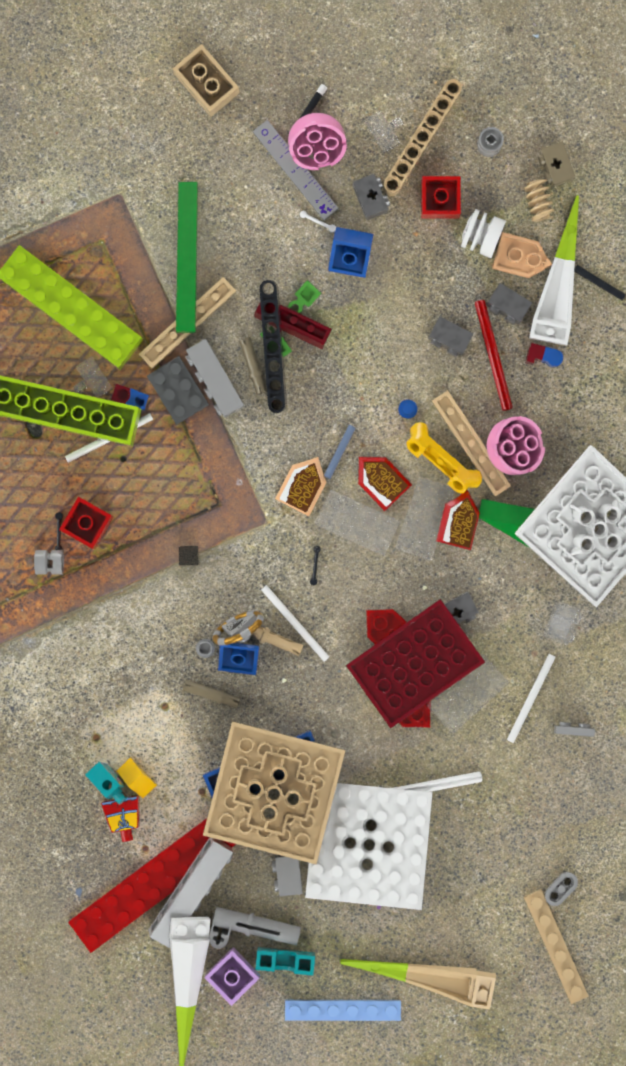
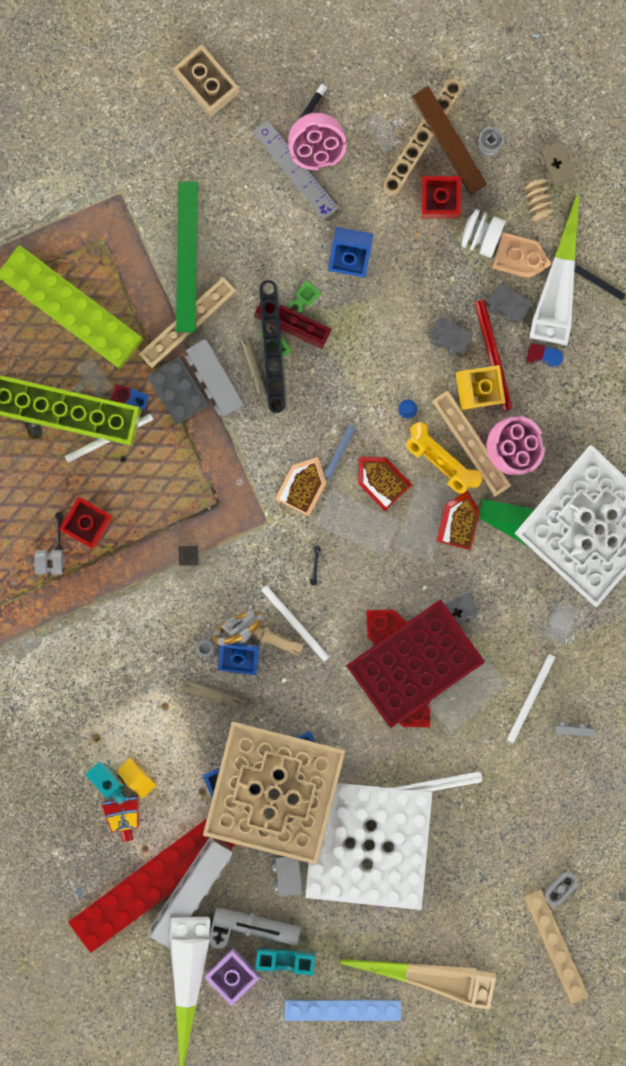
white hinge [300,210,336,233] -> none
flat silver brick [352,174,390,220] -> none
none -> reddish brown tile [411,86,487,195]
none -> yellow slope [455,365,505,410]

